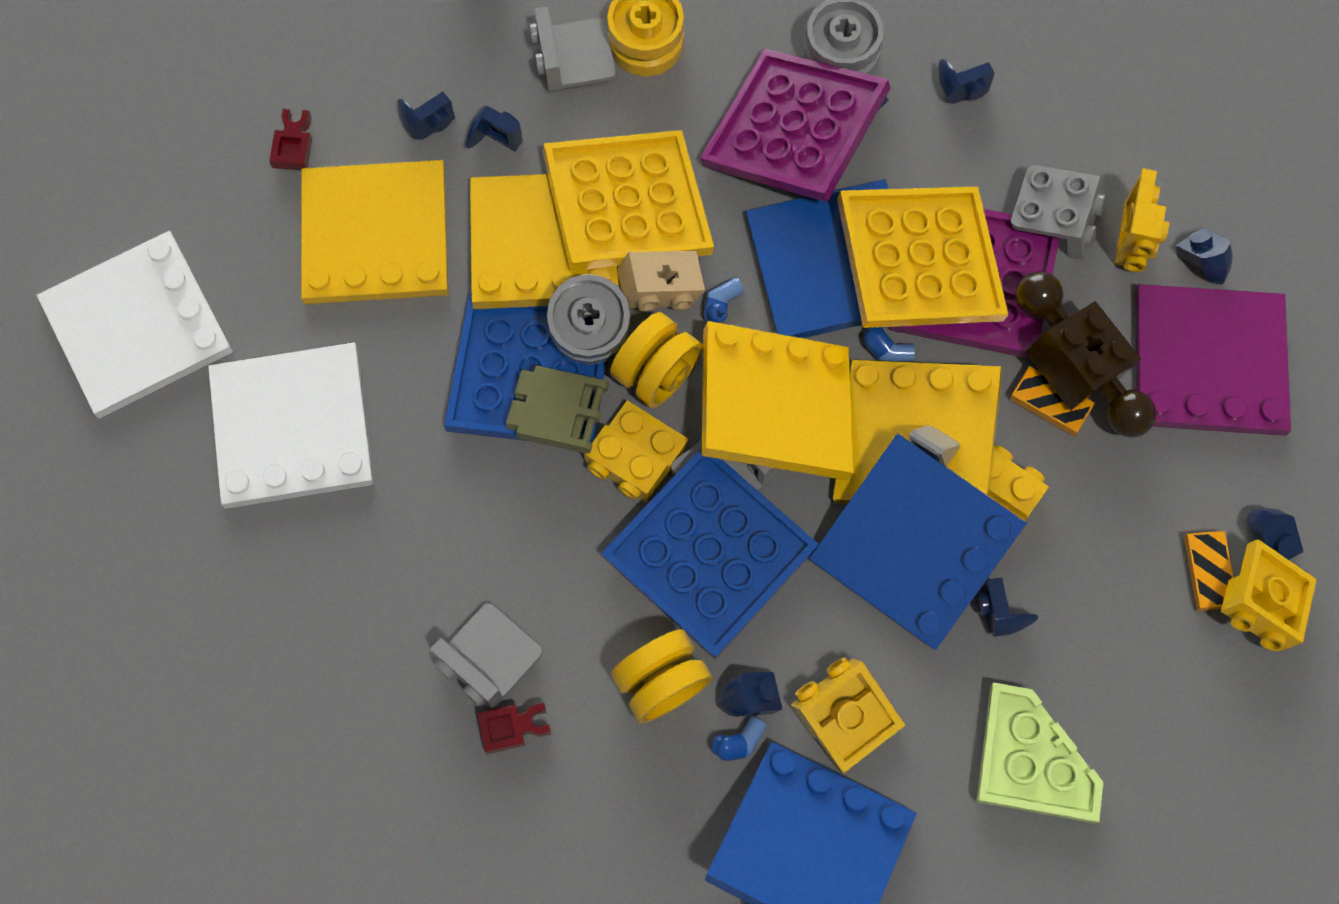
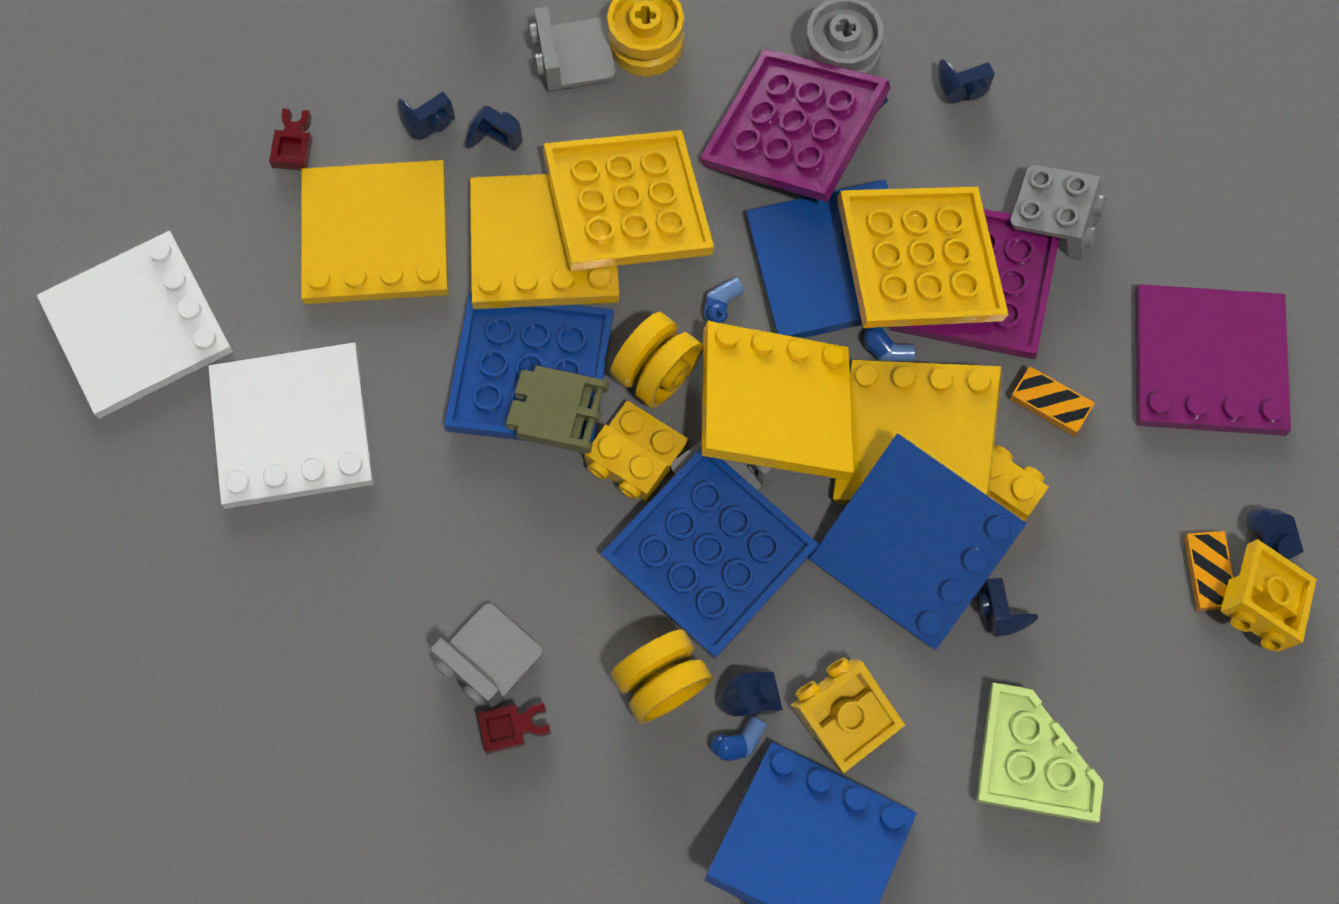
light grey wheel [547,274,630,365] -> none
tan brick [617,251,705,311] -> none
light grey slope [909,426,960,466] -> none
dark brown brick [1015,271,1157,438] -> none
yellow plate [1114,168,1169,272] -> none
dark blue plate [1175,228,1233,285] -> none

